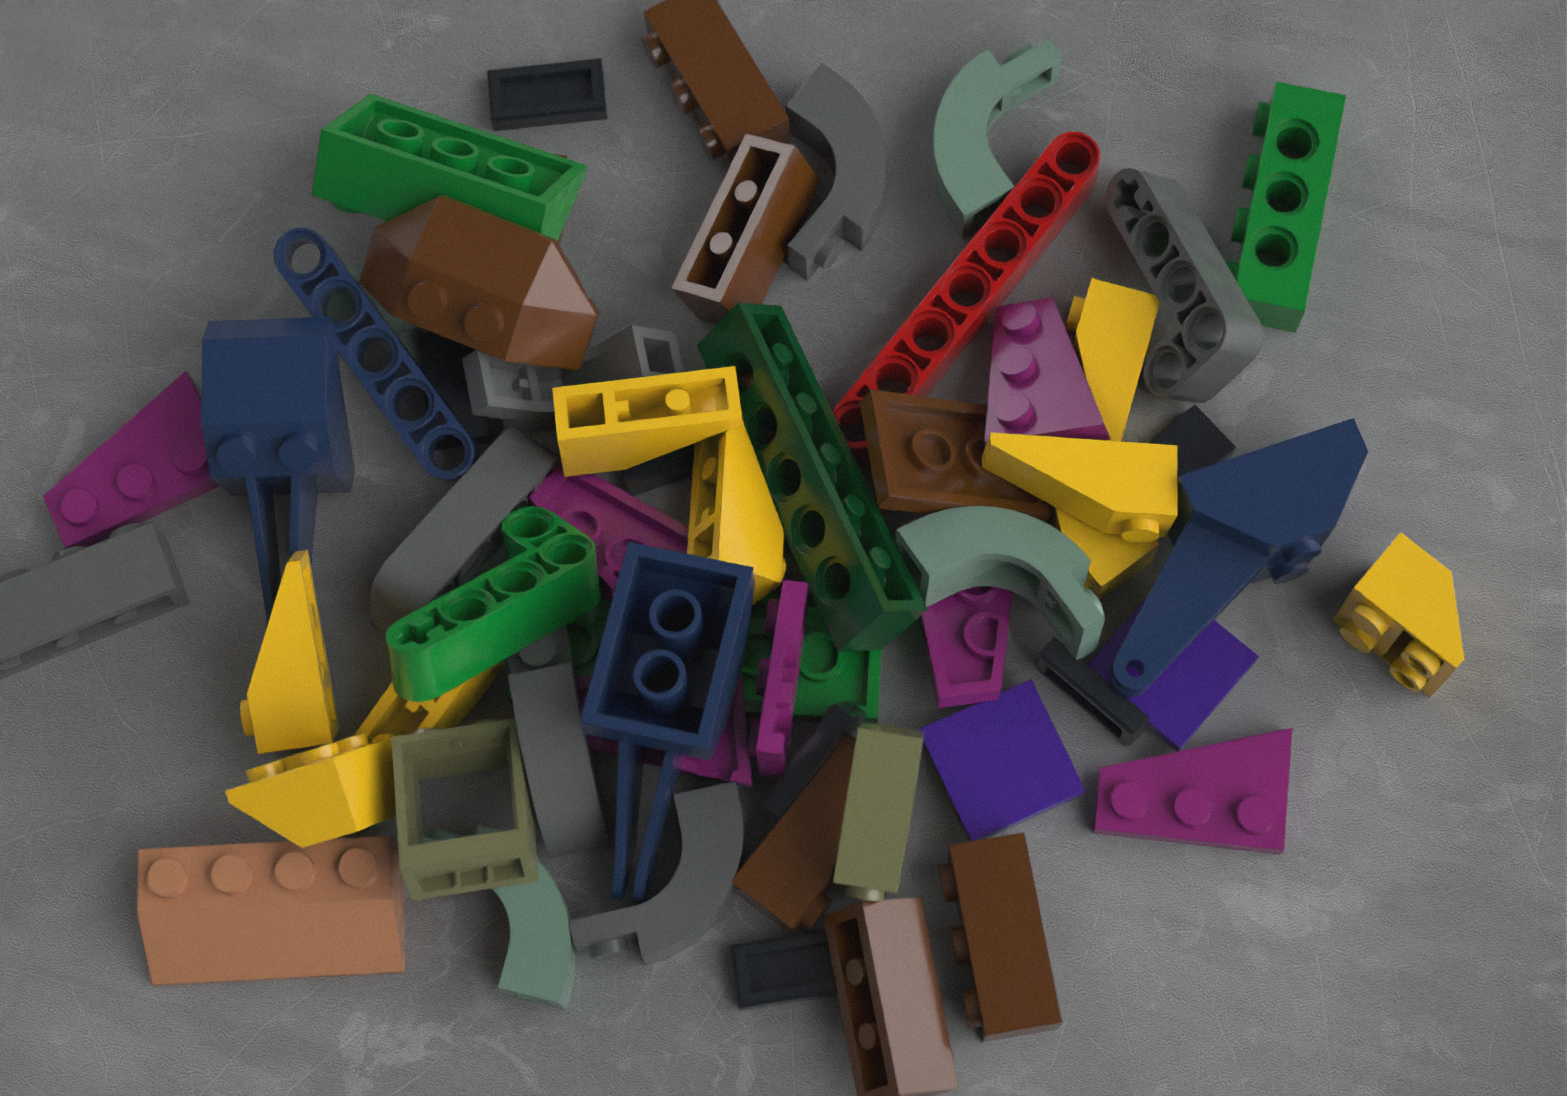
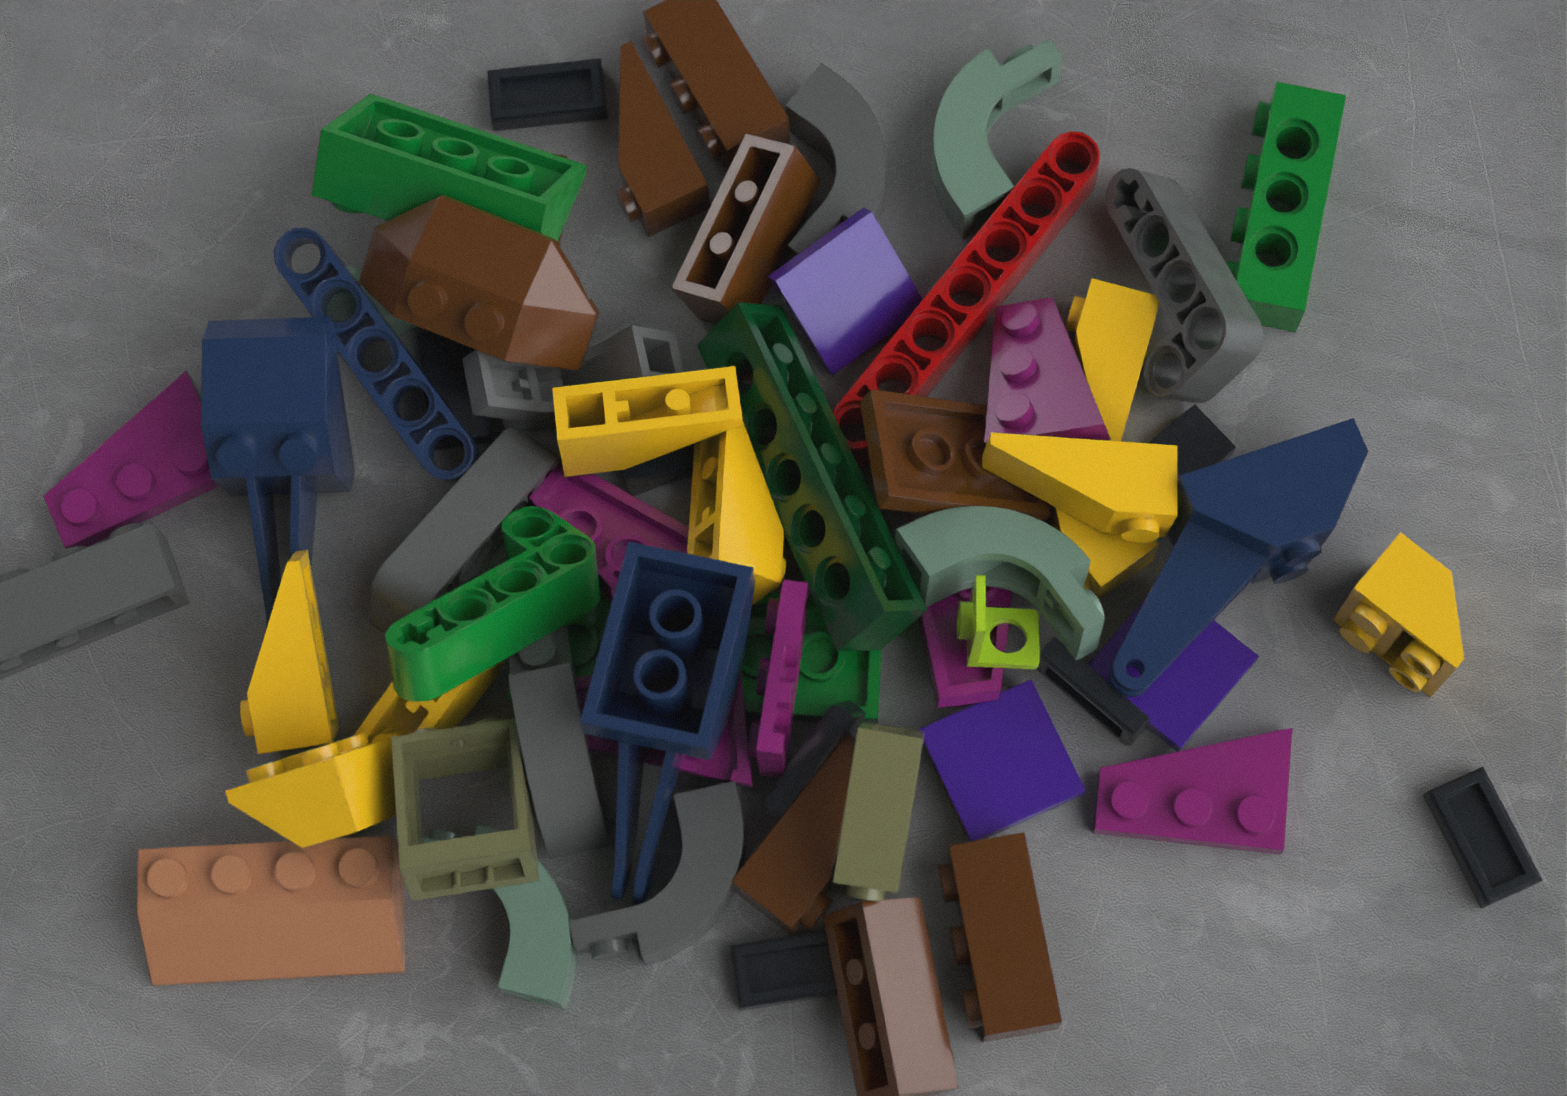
none -> reddish brown slope [615,41,711,237]
none -> tile [768,207,923,375]
none -> lime bracket [957,575,1040,669]
none -> black tile [1423,767,1543,909]

